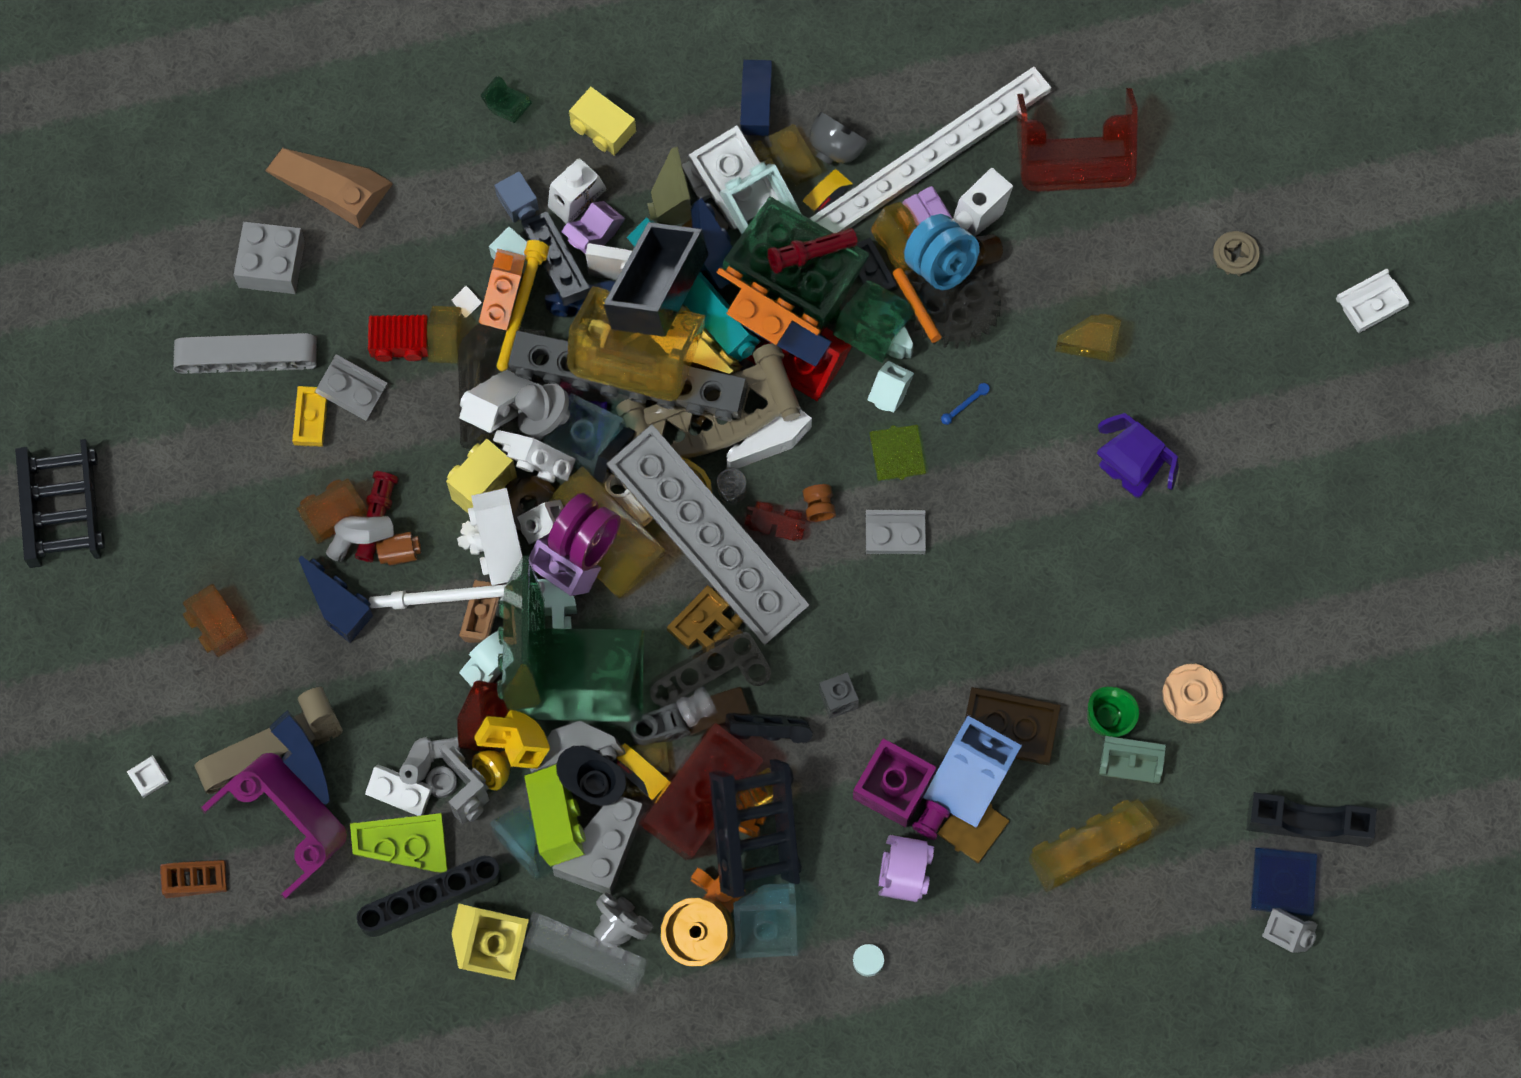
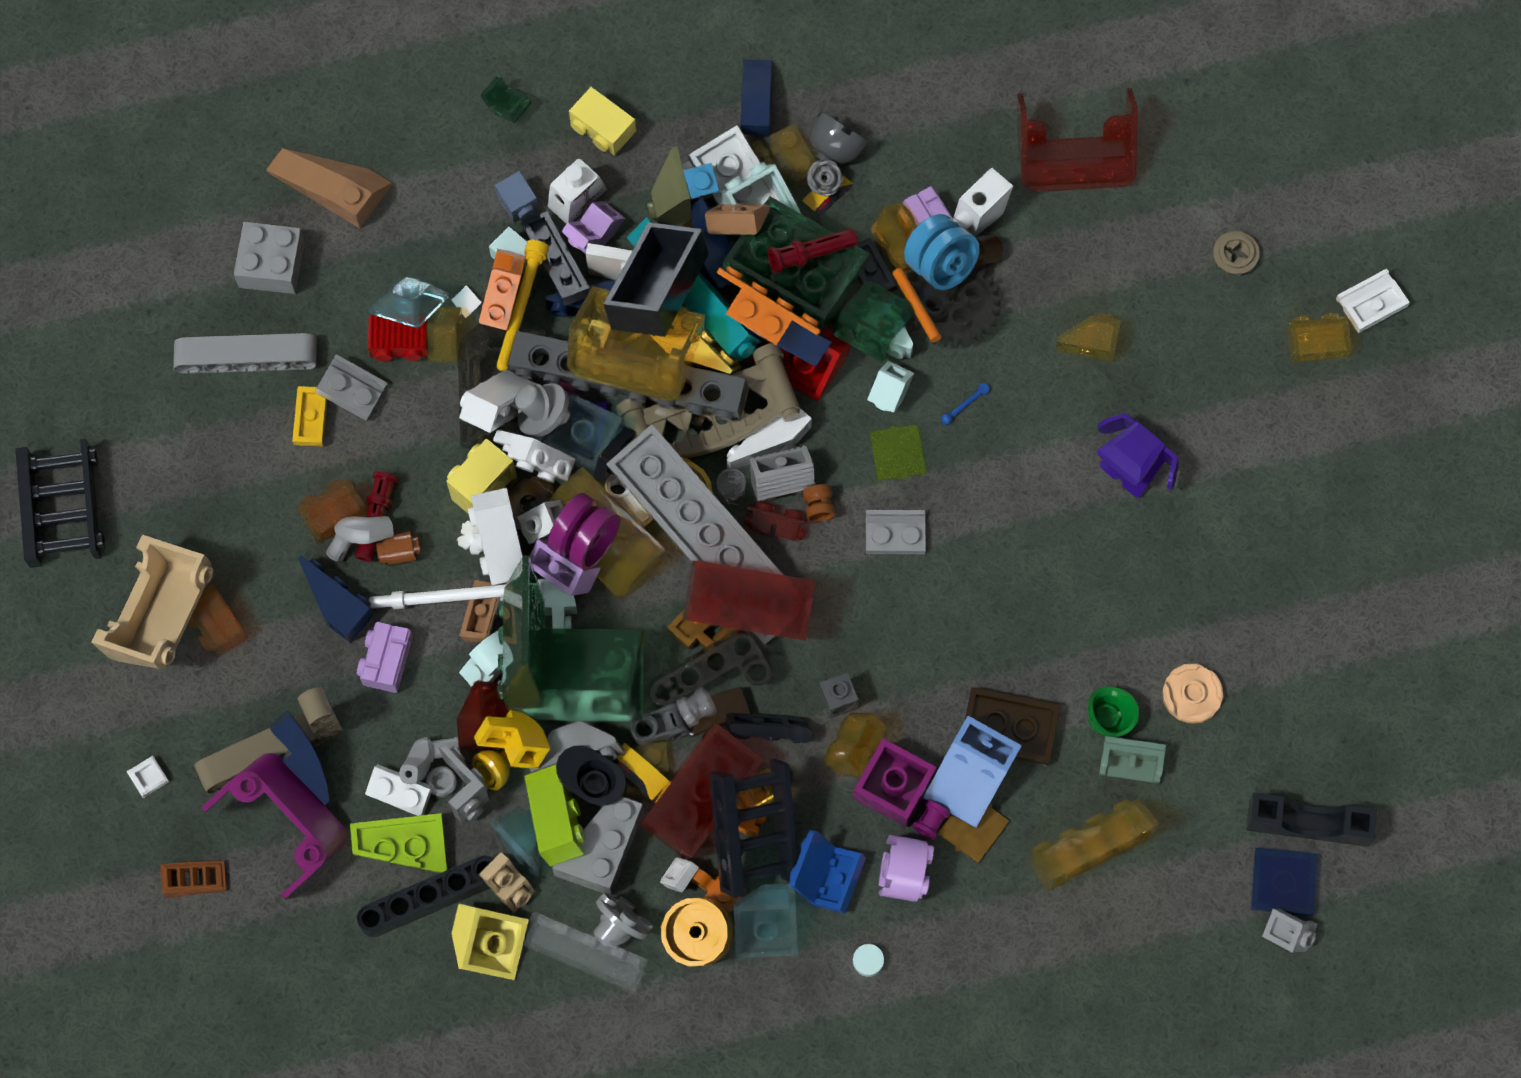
white plate [805,67,1051,239] -> none
none -> tan windscreen [92,535,213,669]
none -> lavender brick [357,622,413,693]
none -> clear light blue slope [368,277,448,328]
none -> tan slope [479,852,535,913]
none -> white tile [660,857,699,893]
none -> clear red brick [682,560,816,641]
none -> dark azure brick [683,163,720,199]
none -> medium nougat slope [705,204,770,235]
none -> light grey brick [749,446,815,501]
none -> blue bracket [790,830,866,914]
none -> light grey plate [807,160,843,196]
none -> clear yellow brick [823,712,886,777]
none -> clear yellow brick [1286,313,1352,363]

